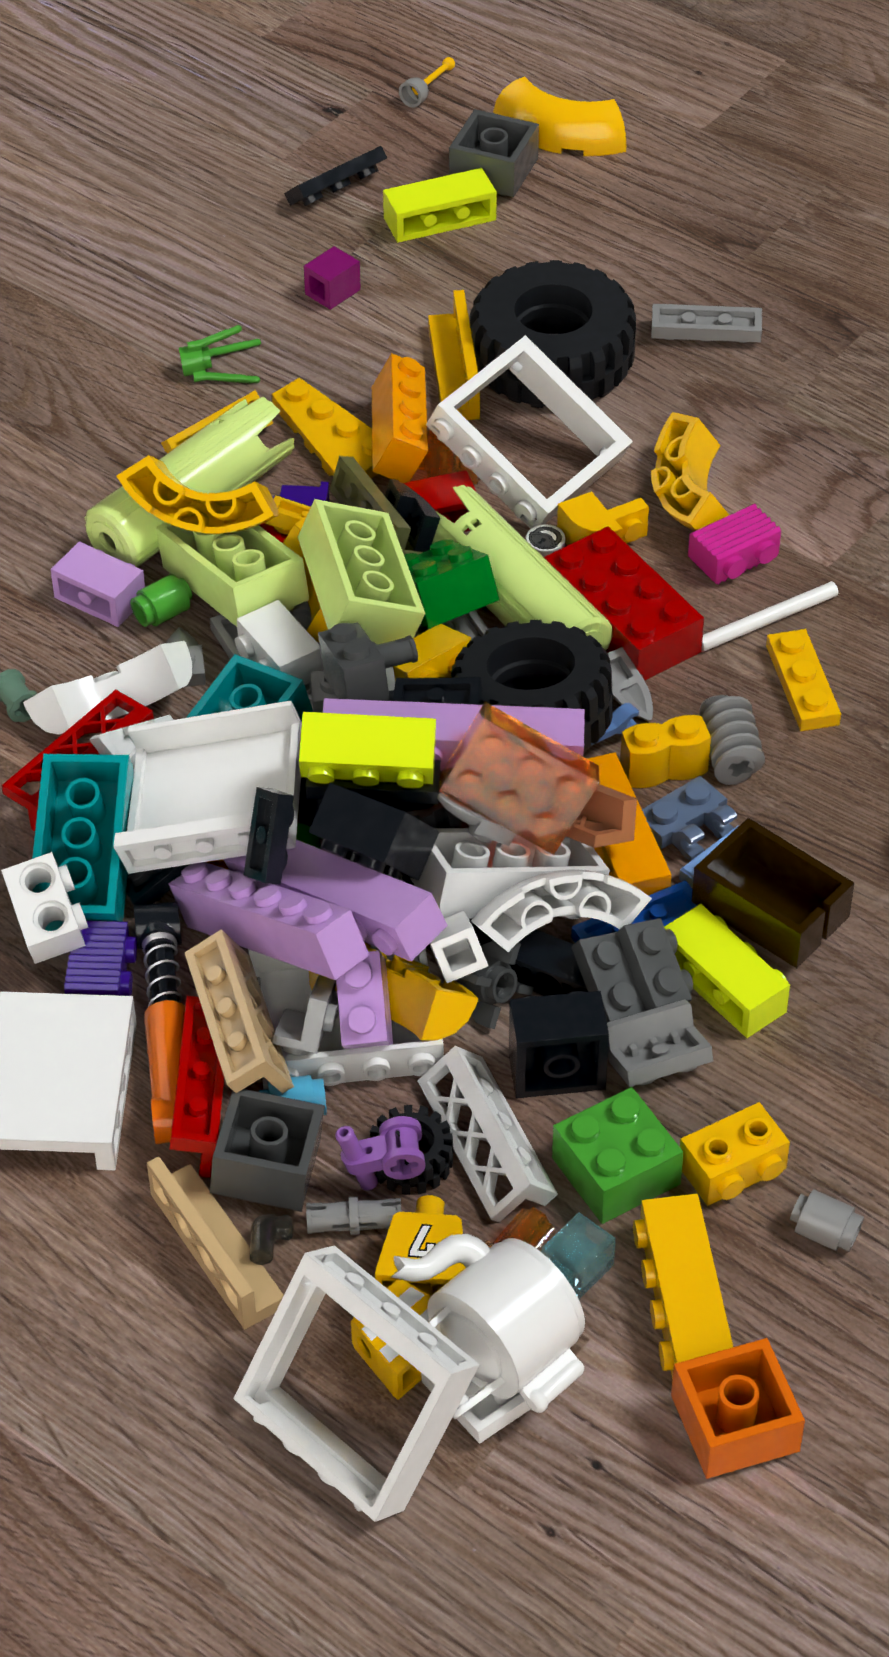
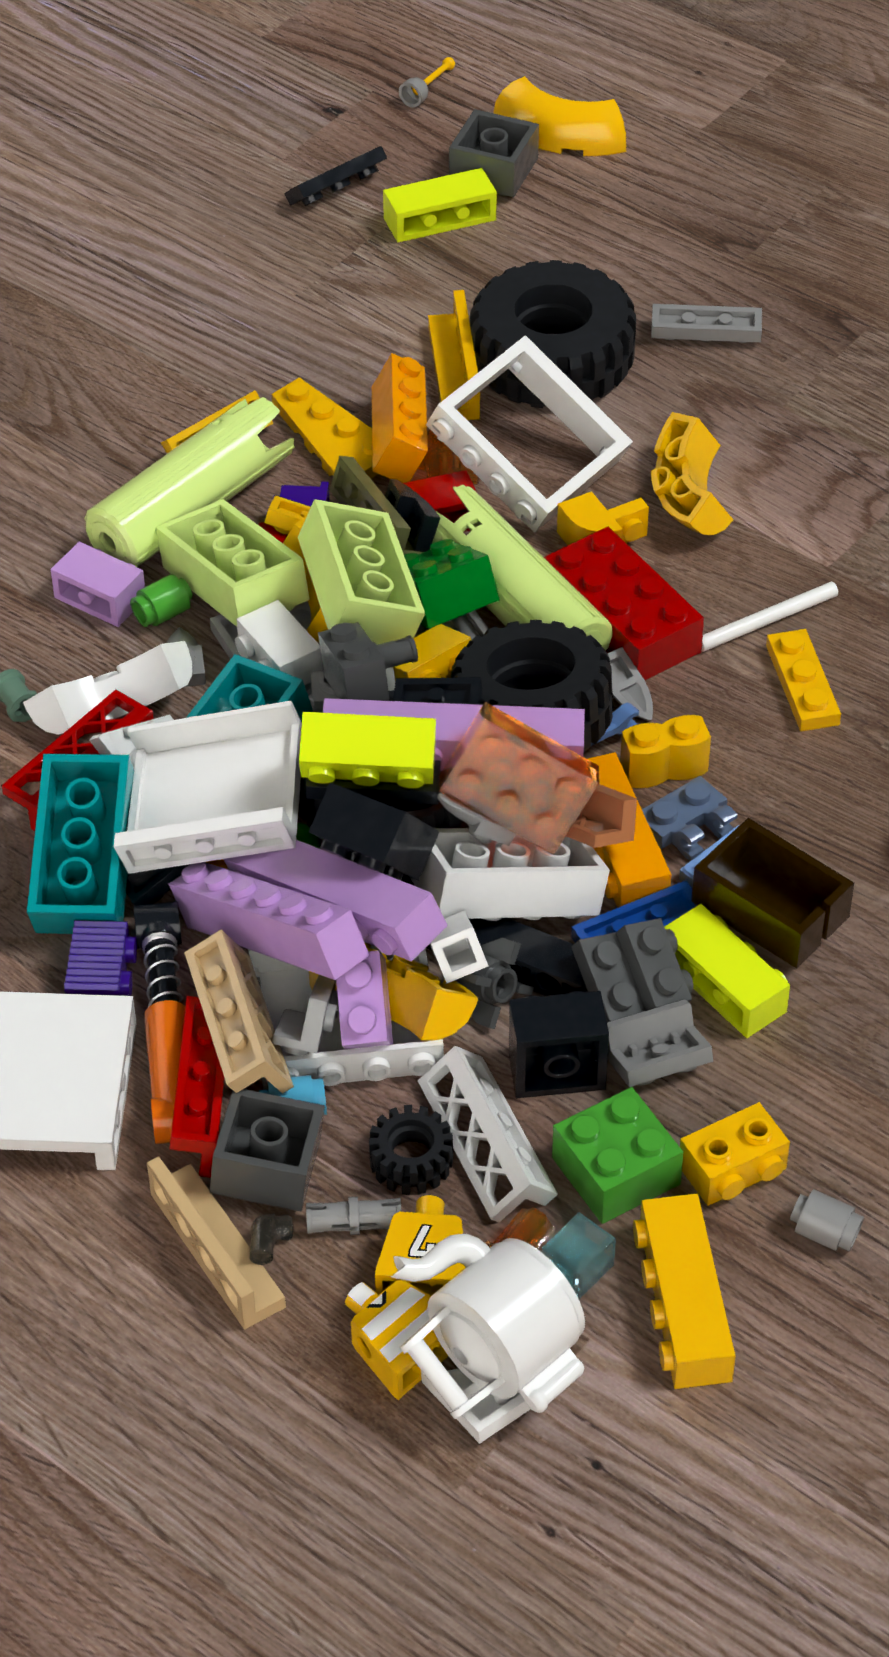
white brick [1,852,89,964] -> none
yellow brick [116,455,279,534] -> none
bright green plant [179,325,261,384] -> none
white window [233,1245,480,1522] -> none
black plate [243,787,294,885] -> none
magenta brick [304,246,361,310] -> none
medium lavender piece [335,1116,426,1191] -> none
white brick [471,869,652,952] -> none
tile [526,524,565,557] -> none
orange brick [671,1338,805,1479] -> none
dark pink brick [688,503,781,585] -> none
light grey piece [699,695,765,785] -> none

